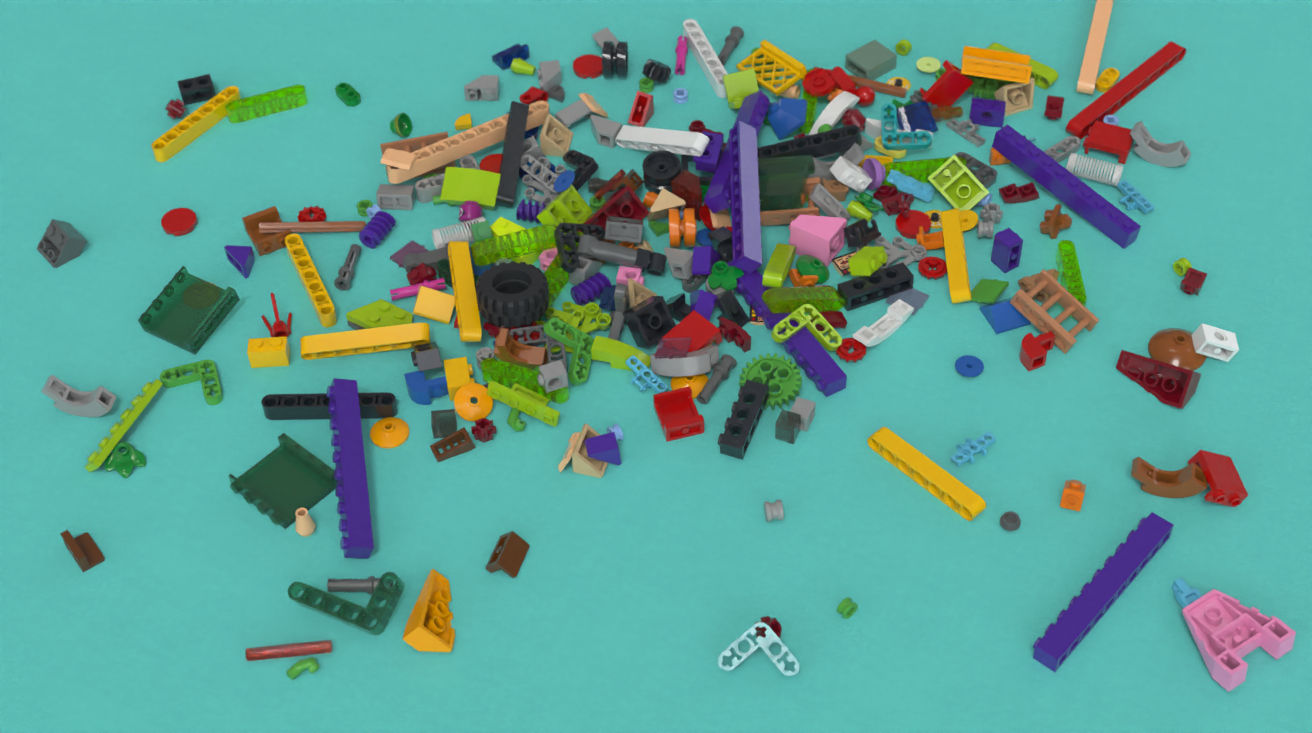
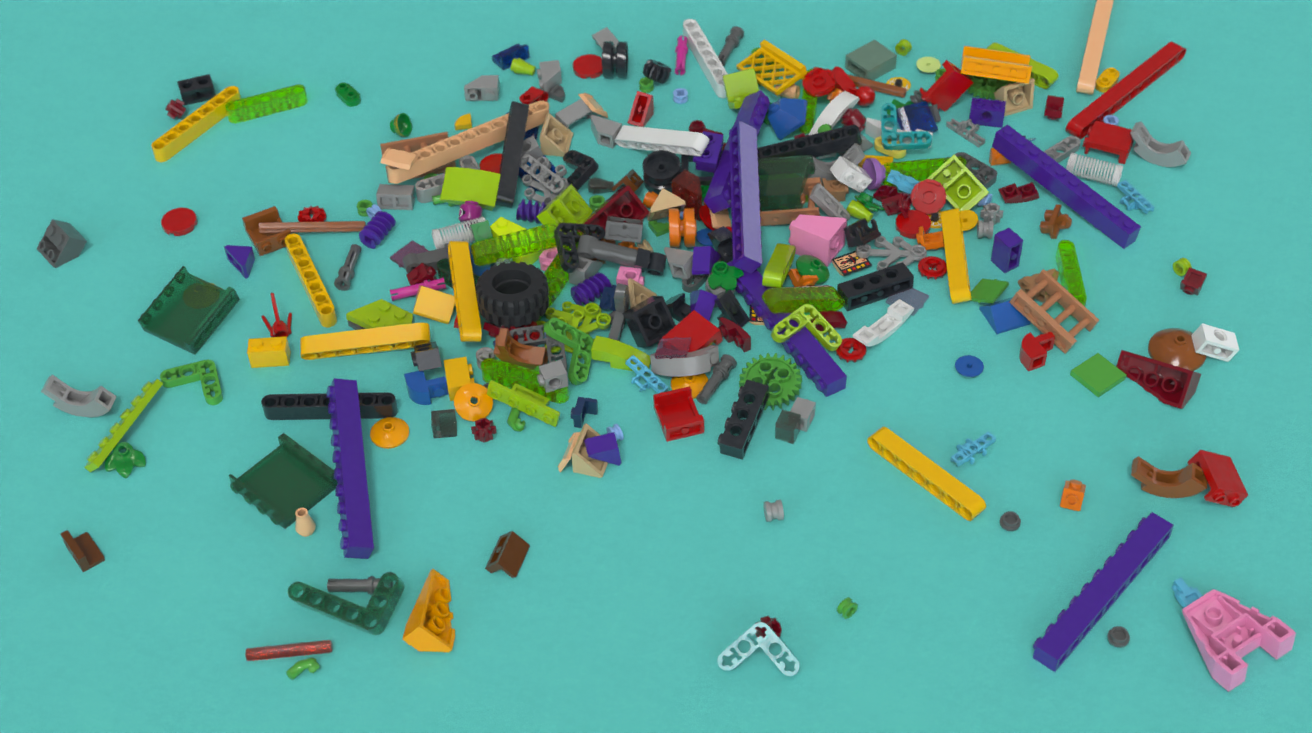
reddish brown slope [430,427,476,462] -> none
blue piece [554,170,575,192] -> none
clear red tile [594,169,626,200] -> none
lime brick [848,246,887,276] -> none
clear orange pin [932,106,963,119] -> none
none -> dark blue bracket [571,397,598,428]
none -> red tile [911,179,947,215]
none -> bright green tile [1070,353,1126,397]
none -> dark grey plate [1107,626,1130,648]

